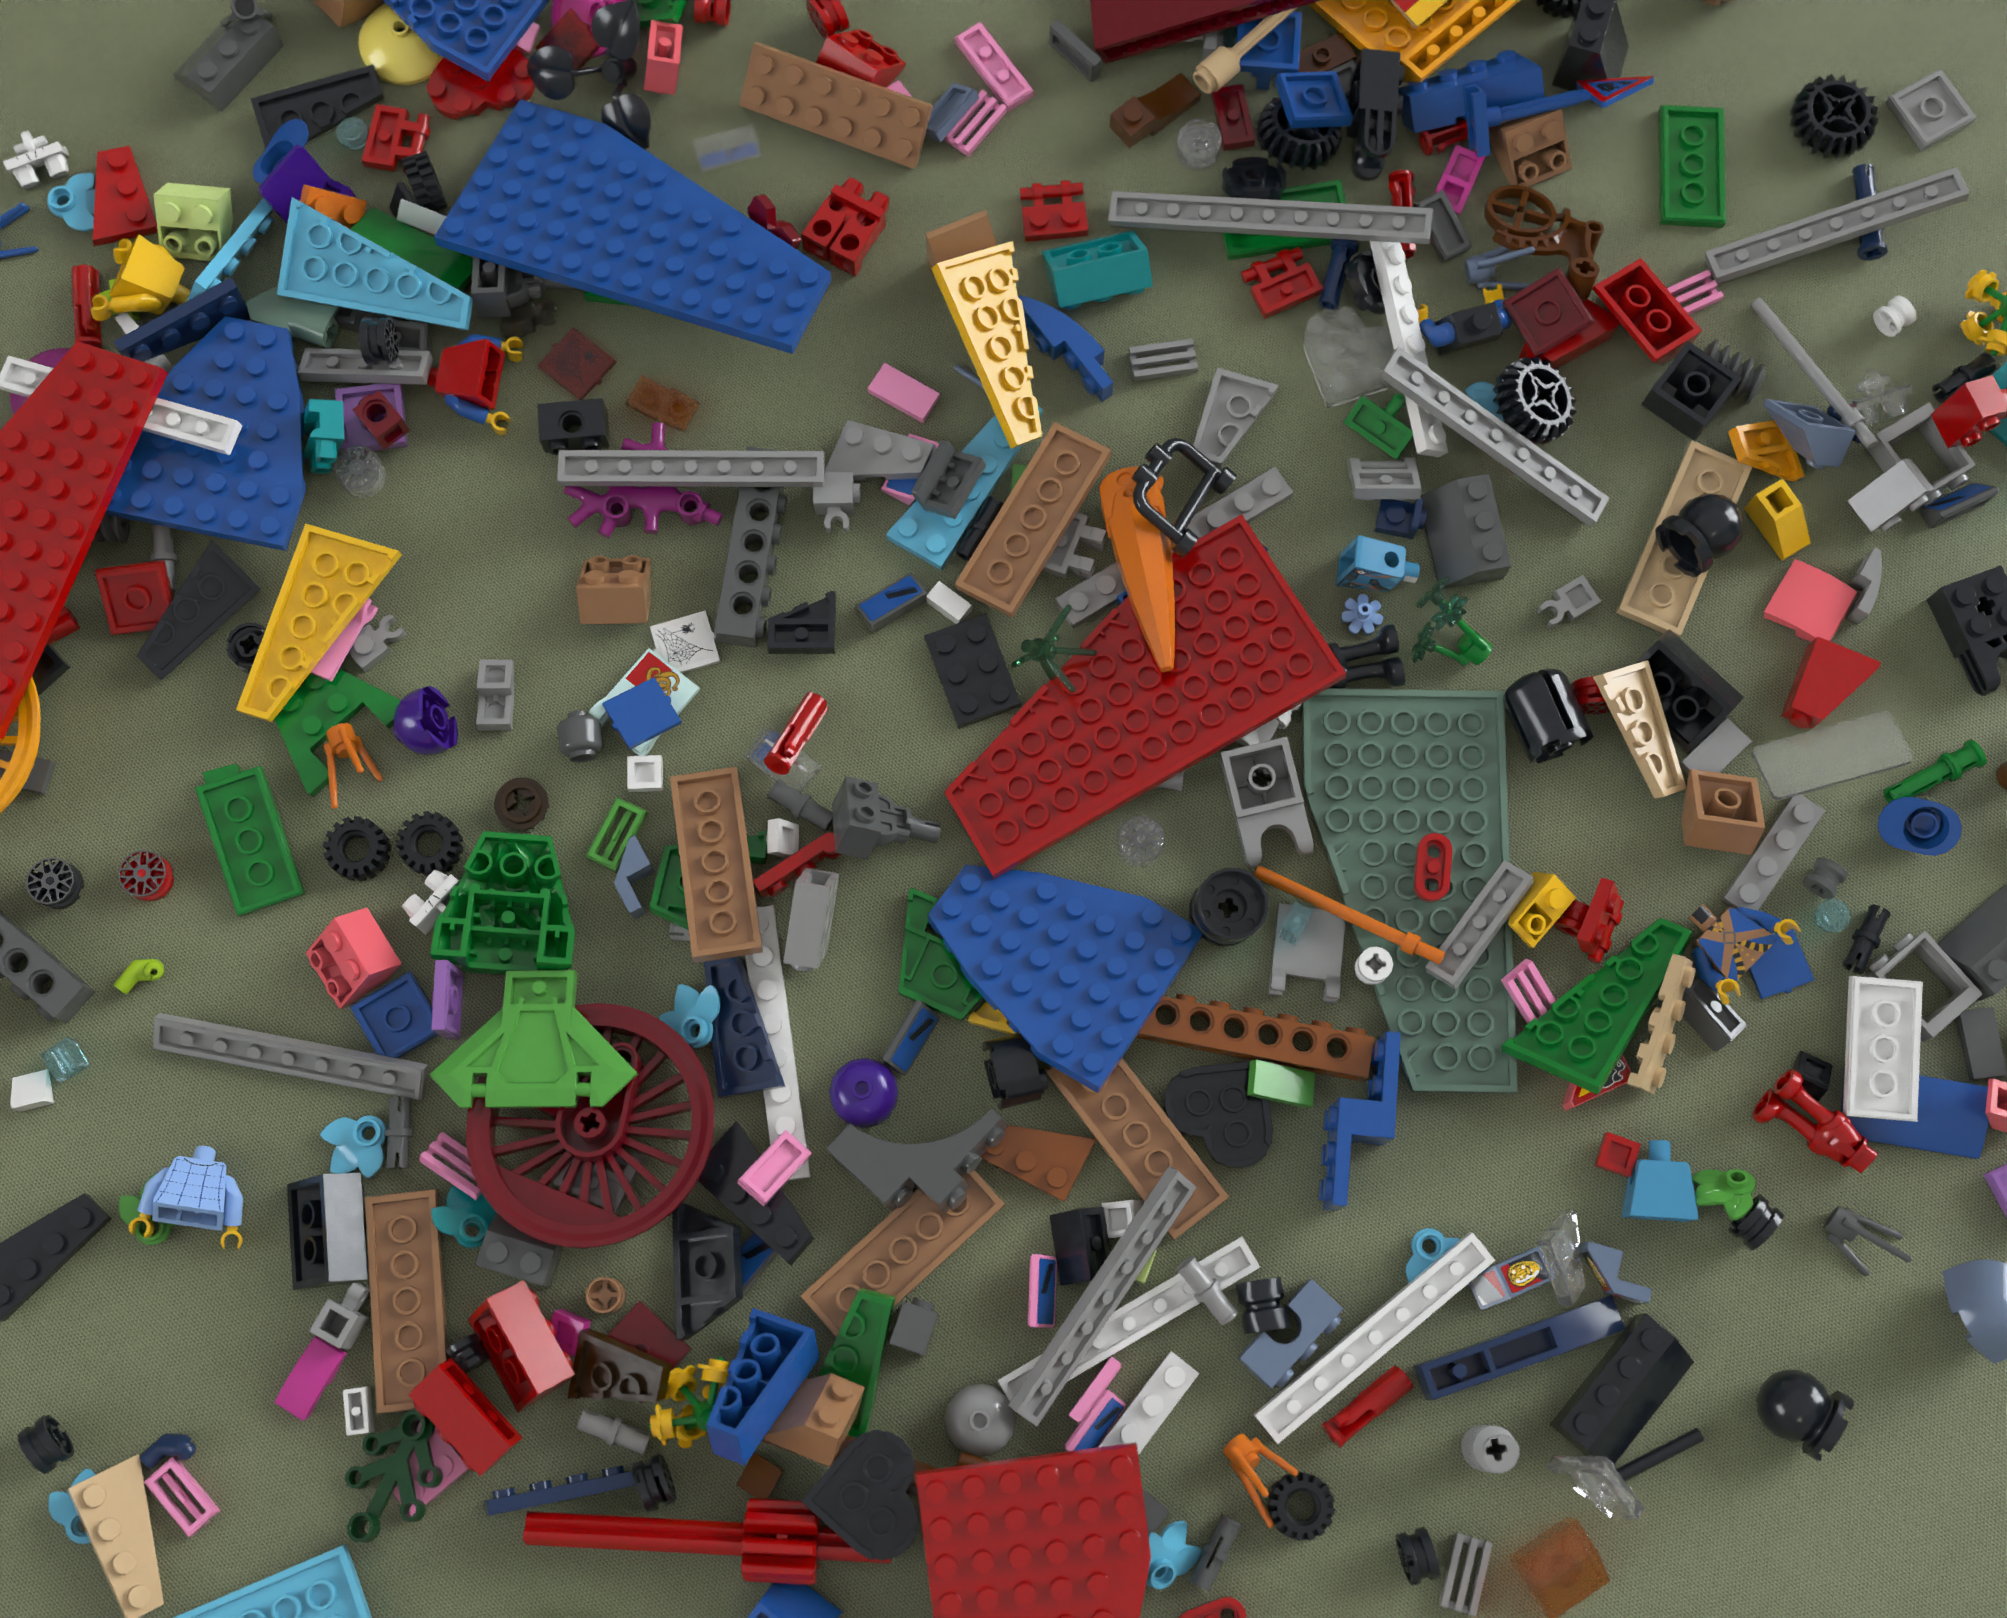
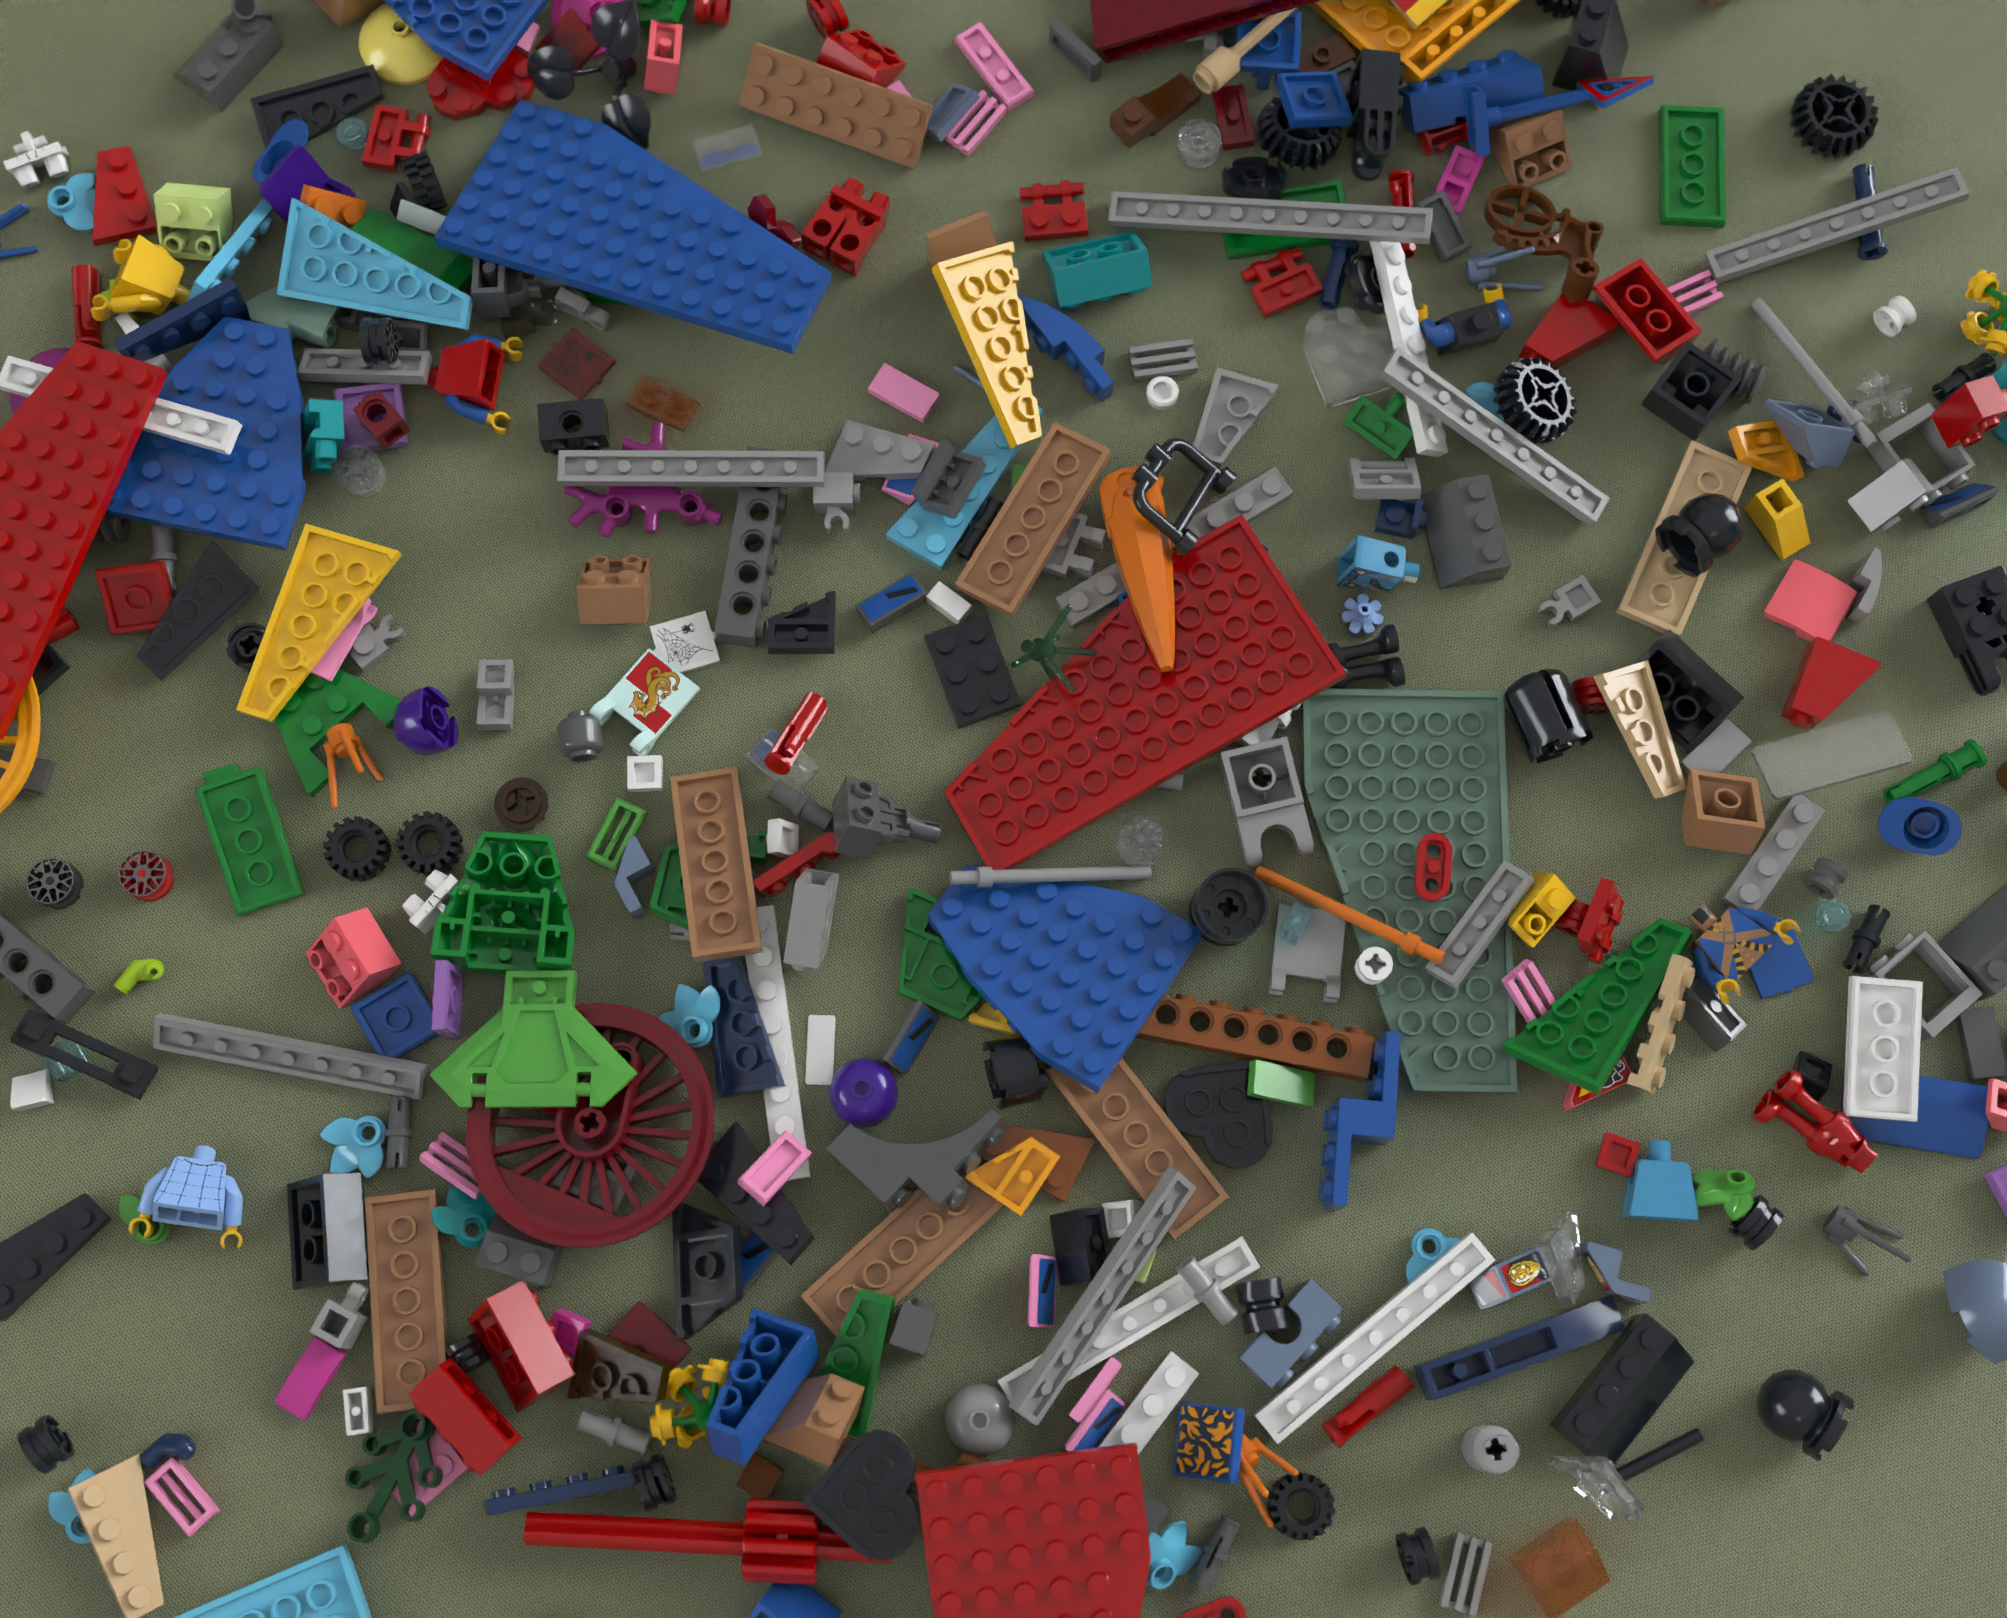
medium nougat wheel [585,1277,626,1314] -> none
blue piece [602,677,681,750] -> none
plant [1412,577,1493,666] -> none
dark red plate [1502,267,1594,357] -> none
light grey tile [1885,69,1977,151] -> none
none -> black container [10,1009,158,1100]
none -> light grey plate [554,286,610,332]
none -> white sticker [805,1015,836,1085]
none -> light grey bar [949,865,1152,887]
none -> light orange wing [965,1137,1061,1216]
none -> white tile [1146,376,1179,411]
none -> tile [1173,1401,1245,1484]

